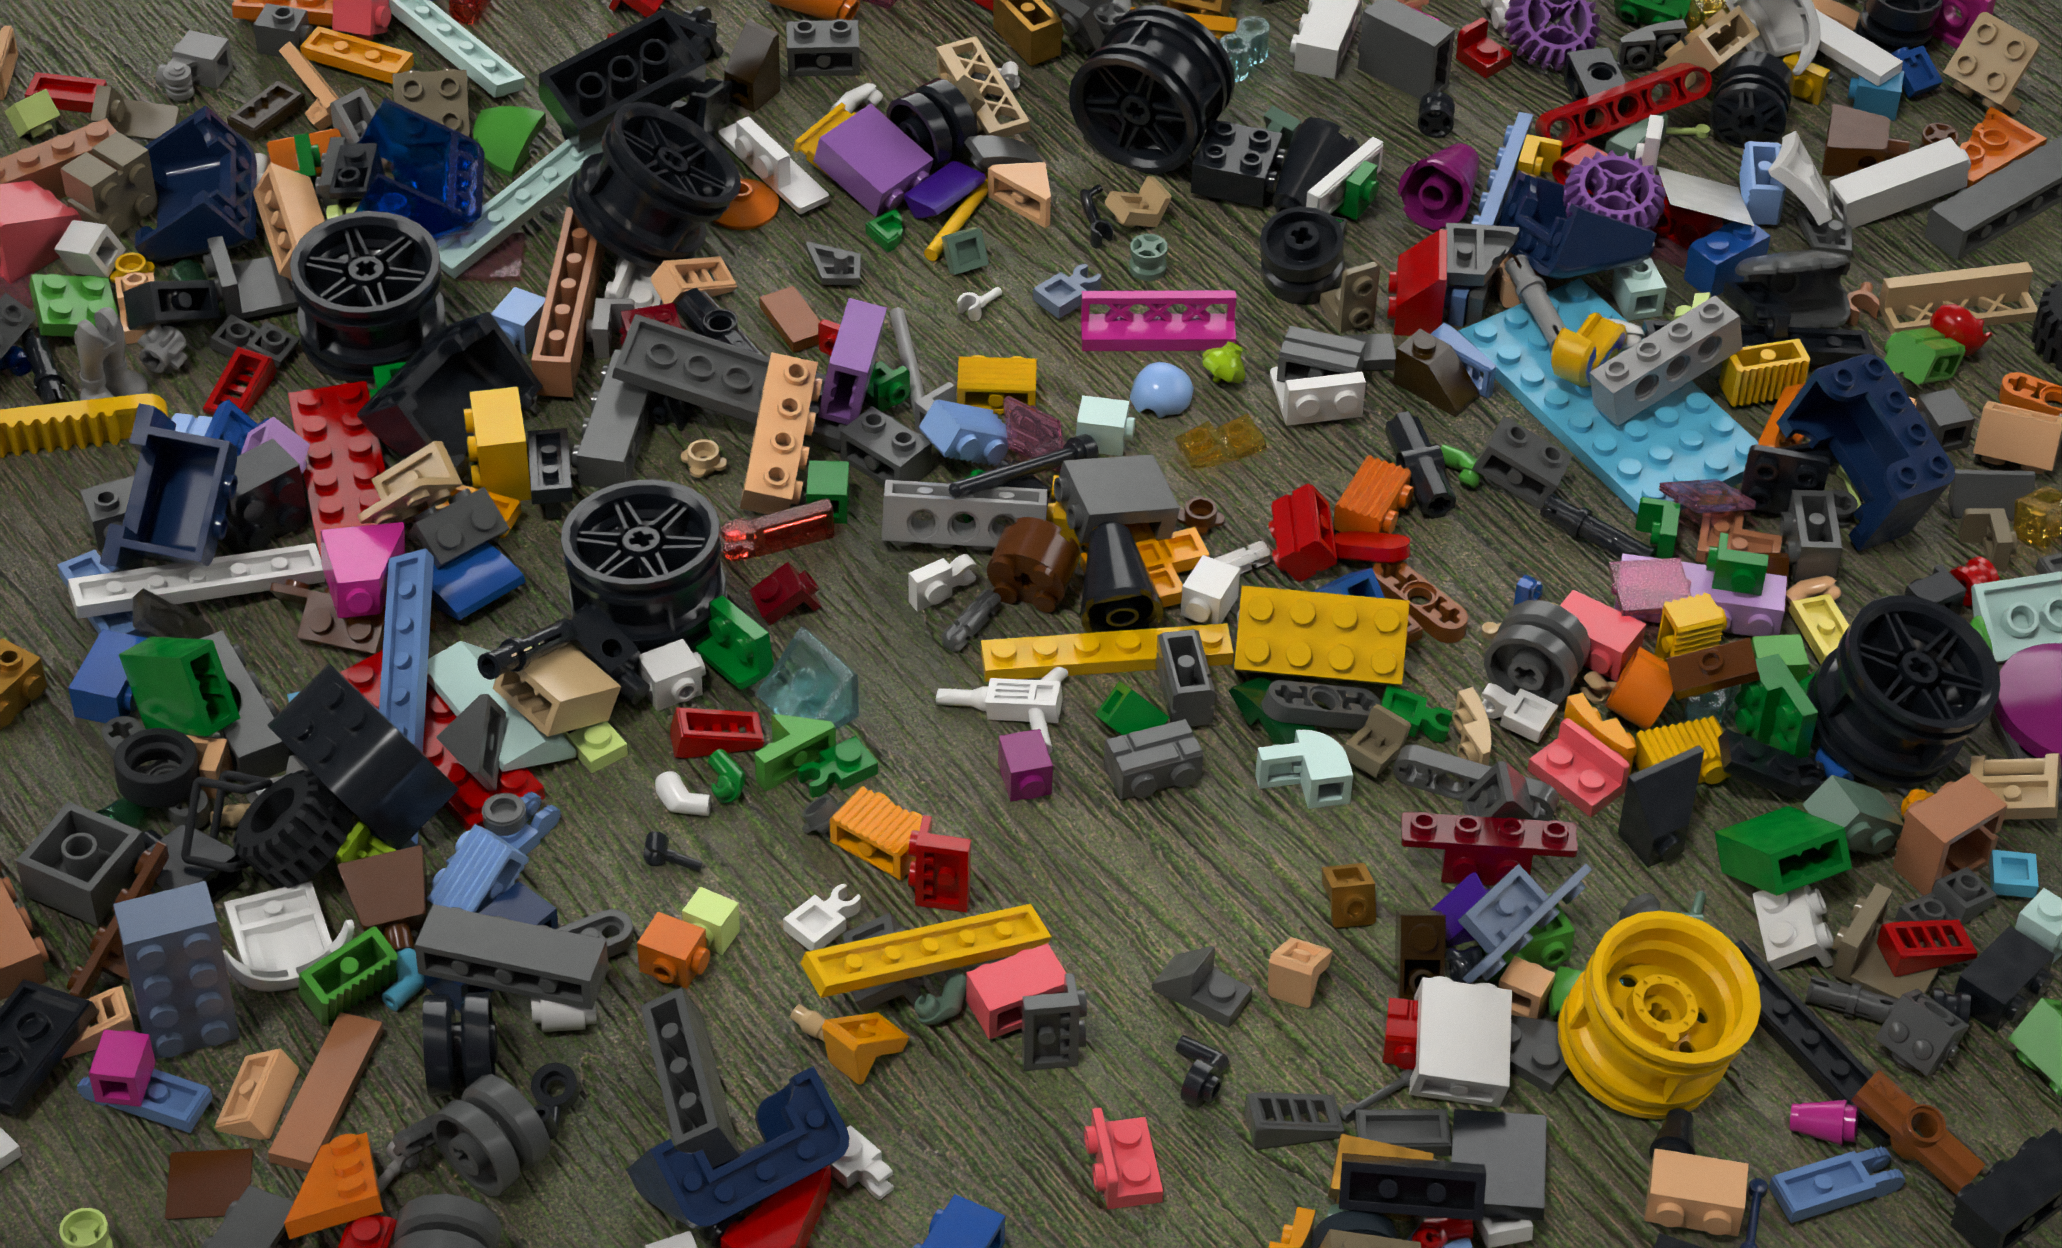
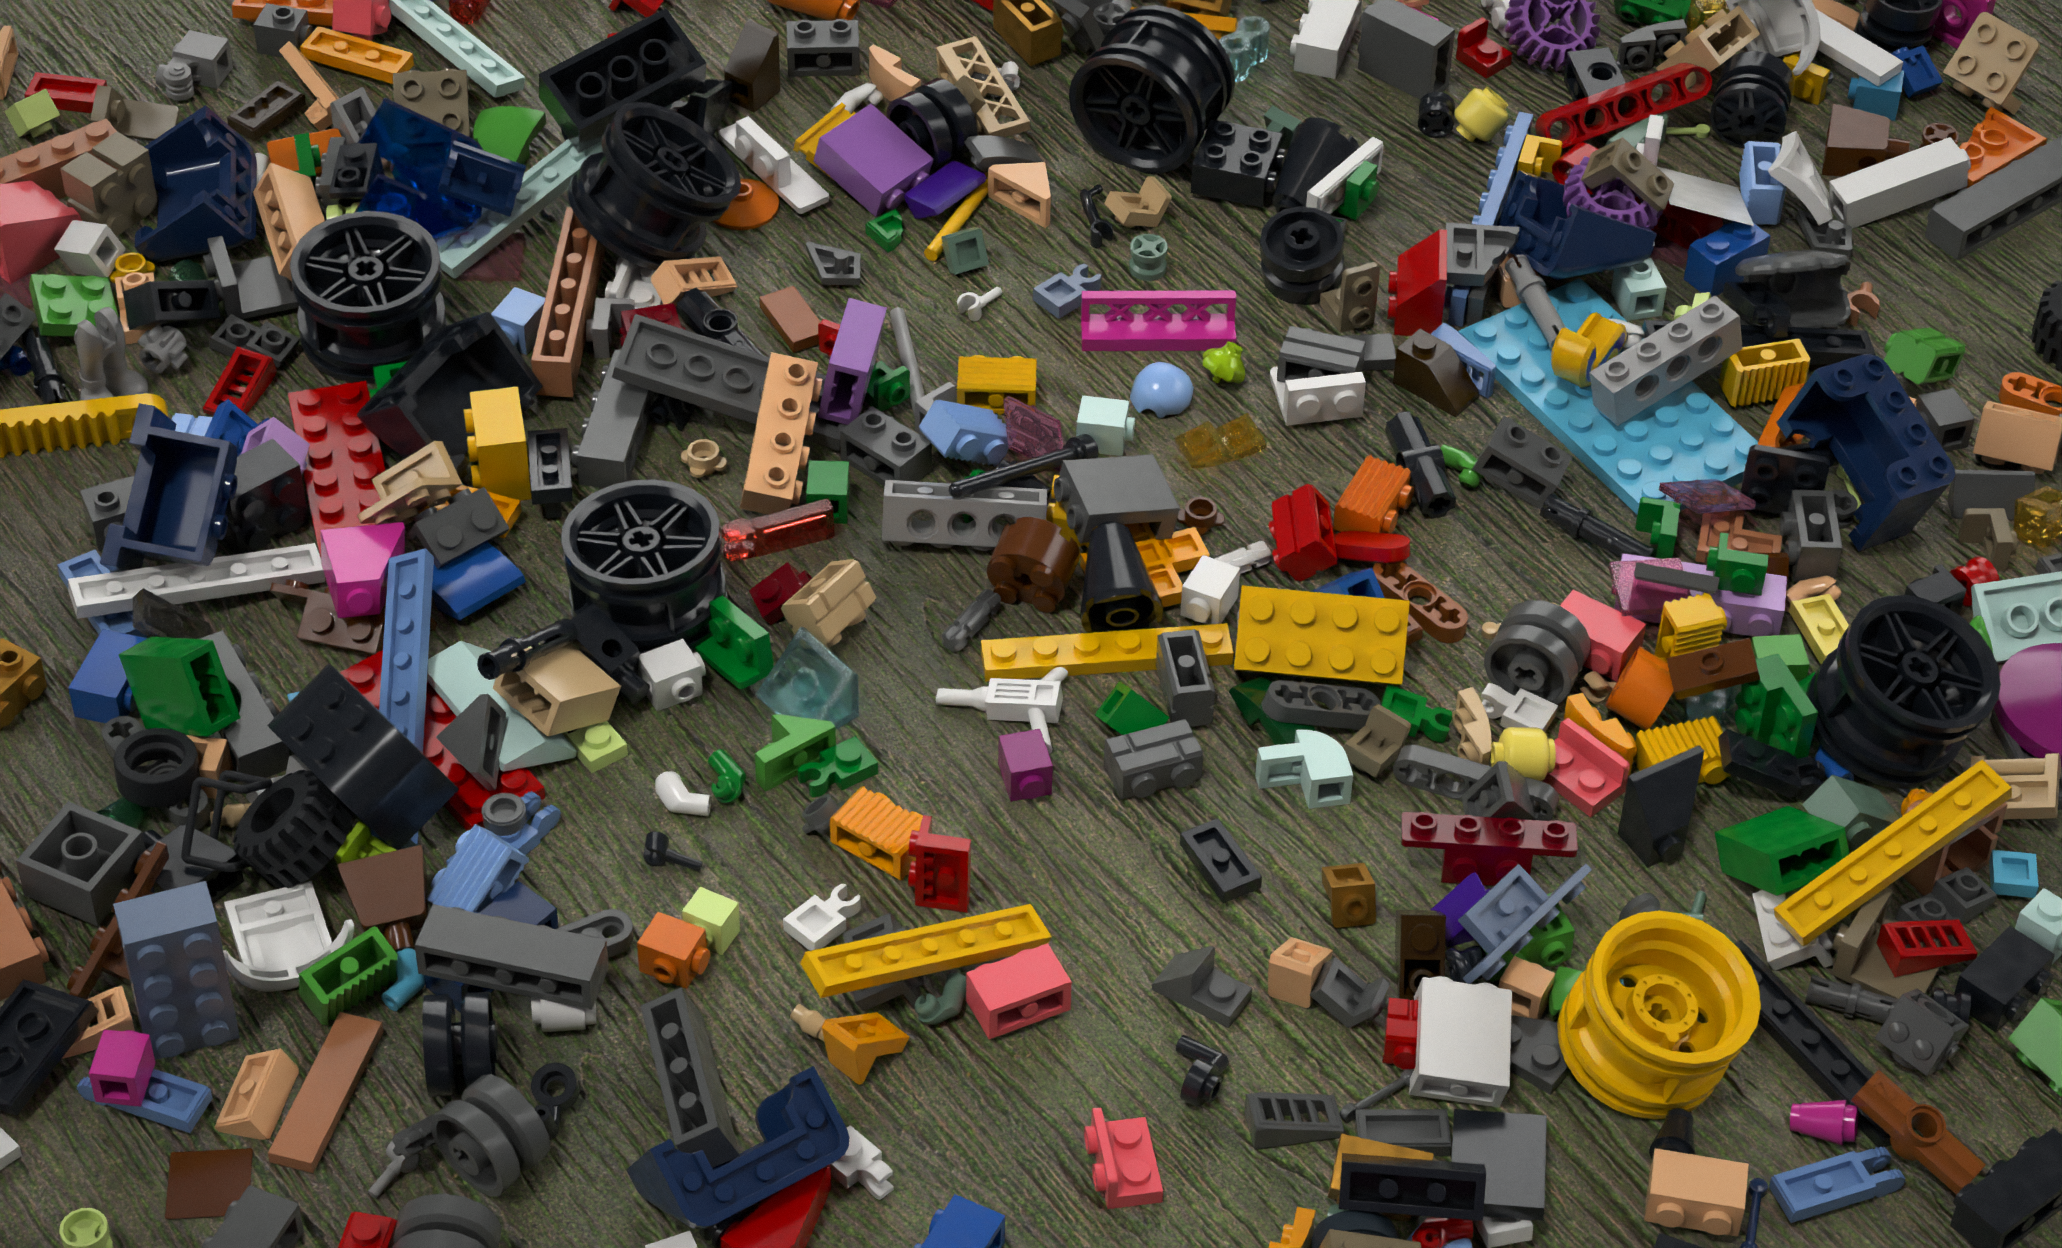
orange wing [284,1132,383,1239] -> none
black hips [662,5,724,60] -> none
red slope [670,707,764,758] -> none
white plate [908,554,977,612] -> none
dark grey bracket [1022,973,1087,1071] -> none
magenta cone [1398,143,1480,230] -> none
blue tile [1513,575,1543,606] -> none
tan fence [1879,262,2038,335] -> none
red hair [1930,304,1992,356] -> none
none -> dark blue hinge [437,140,526,217]
none -> tan brick [781,559,876,649]
none -> light nougat slope [869,44,921,102]
none -> black plate [1180,818,1262,903]
none -> dark grey bracket [1310,957,1390,1028]
none -> light yellow head [1454,87,1508,142]
none -> light yellow head [1490,727,1556,781]
none -> dark tan bracket [1581,137,1674,212]
none -> dark grey tile [1634,562,1720,594]
none -> yellow plate [1774,759,2012,947]

